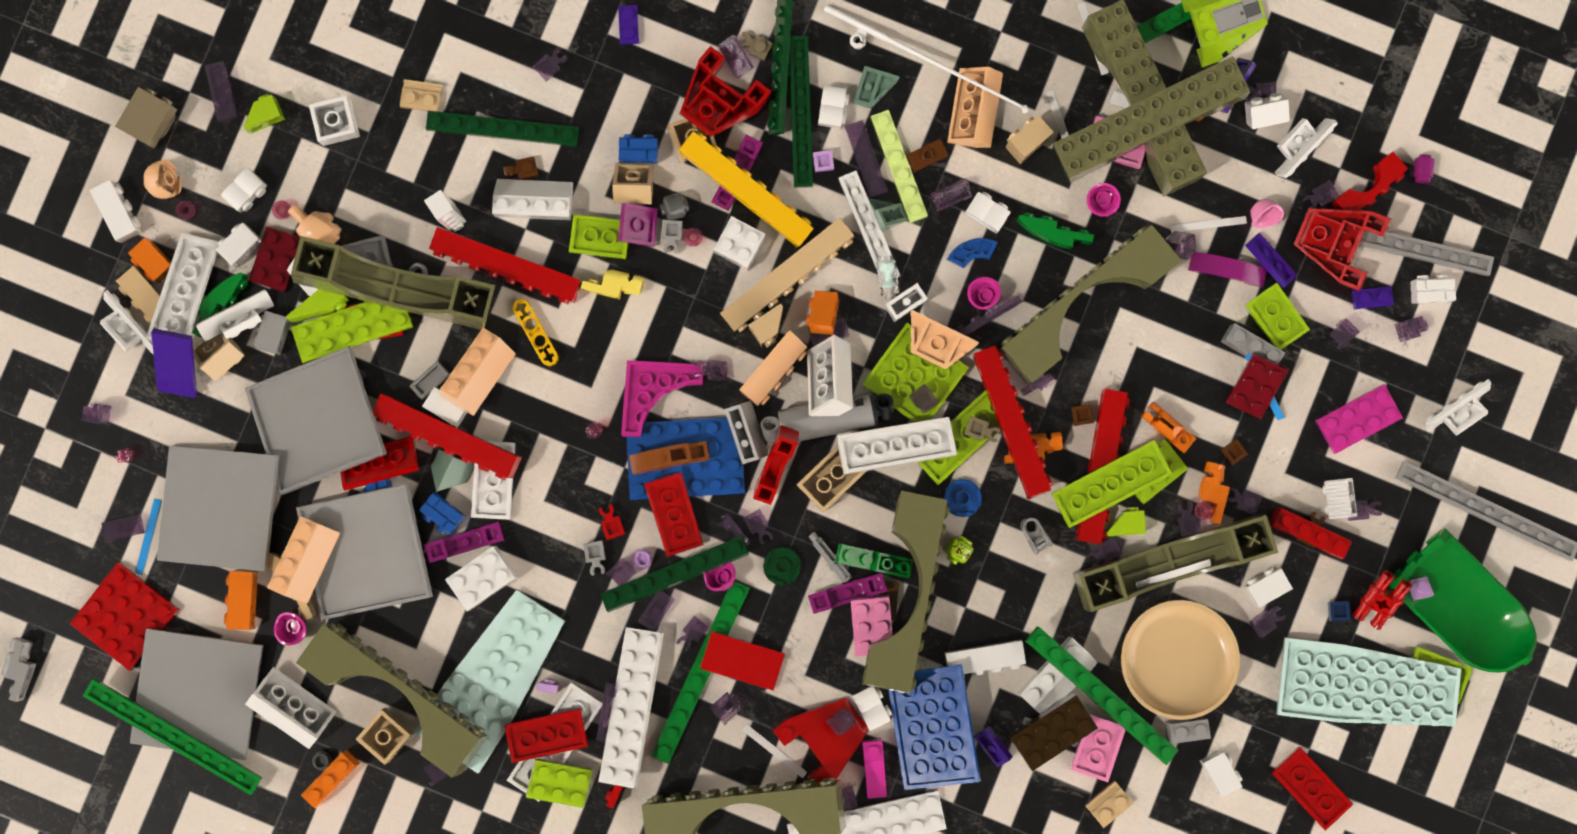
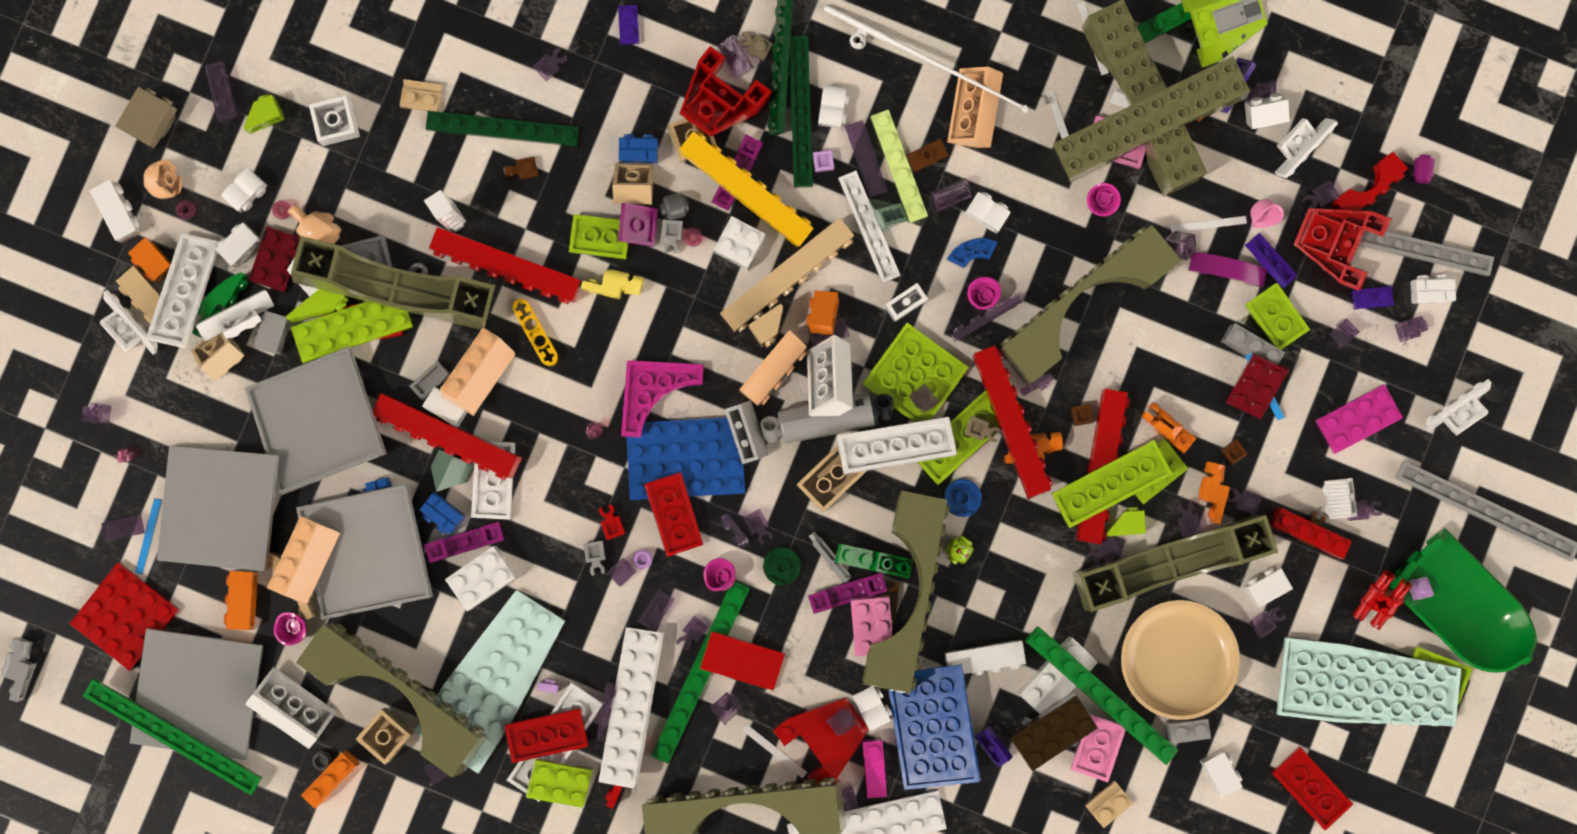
dark purple tile [151,328,197,398] -> none
red tile [340,436,419,491] -> none
white slope [492,179,573,220] -> none
dark green plate [601,536,749,613] -> none
dark orange slope [629,441,710,475] -> none
clear purple plate [695,360,727,382] -> none
red arch [753,425,799,505] -> none
sand green wing [853,66,900,109] -> none
clear piece [876,255,900,299] -> none
light nougat wing [911,310,979,369] -> none
tan brick [1006,115,1054,164] -> none
green slope [1017,213,1094,249] -> none
light grey piece [1021,517,1053,555] -> none
white sticker [1135,559,1211,589] -> none
clear pink plate [1195,501,1213,520] -> none
dark blue plate [1328,601,1351,622] -> none

